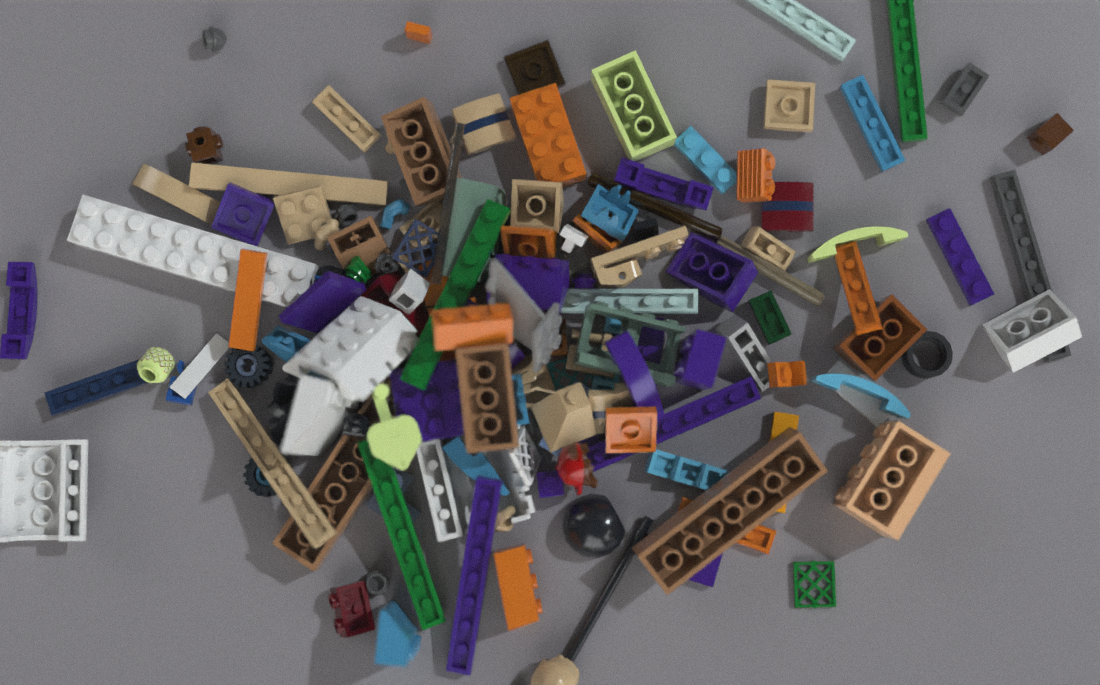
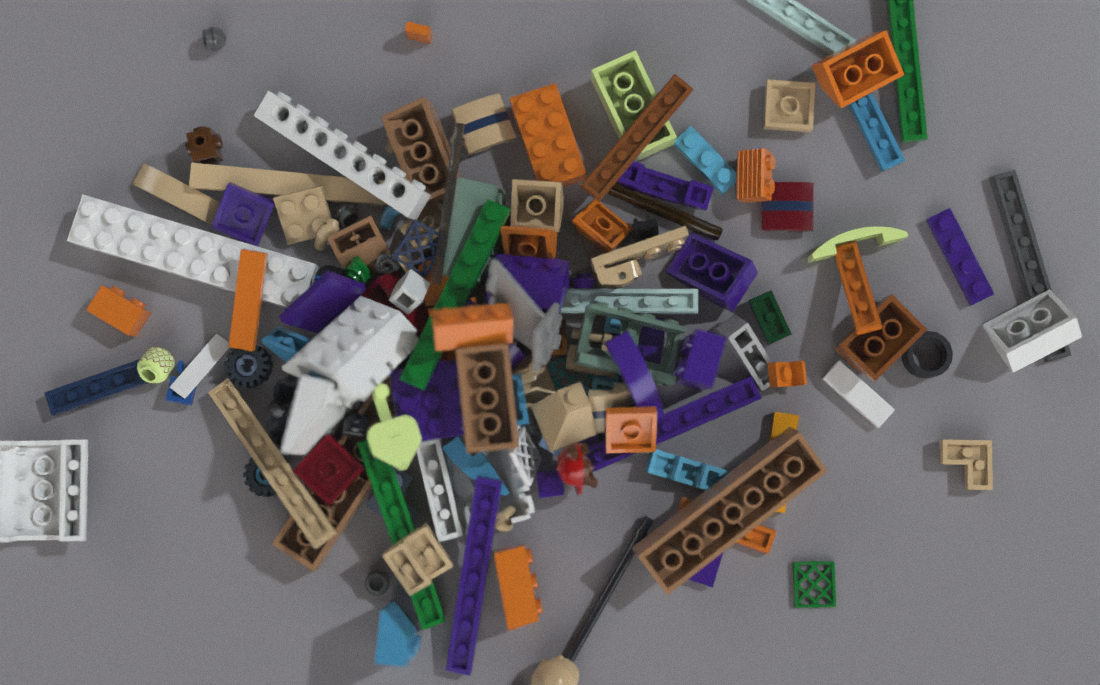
dark purple slope [0,262,38,360] -> none
tan plate [312,85,381,153] -> none
dark red bracket [328,580,376,638] -> none
dark brown tile [504,40,566,95] -> none
white tile [560,224,589,254] -> none
black cylinder [563,494,625,558] -> none
dark azure piece [580,184,639,242] -> none
dark tan axle [716,236,825,306] -> none
tan slope [740,226,796,271] -> none
medium azure slope [810,374,911,419] -> none
light nougat brick [833,421,951,540] -> none
dark grey plate [940,62,990,117] -> none
reddish brown brick [1027,113,1074,155] -> none
none -> orange brick [86,285,152,337]
none -> white brick [254,91,431,219]
none -> dark red plate [293,434,366,506]
none -> tan slope [382,523,453,596]
none -> dark orange tile [580,74,694,203]
none -> orange slope [811,30,904,108]
none -> tan plate [939,439,993,490]

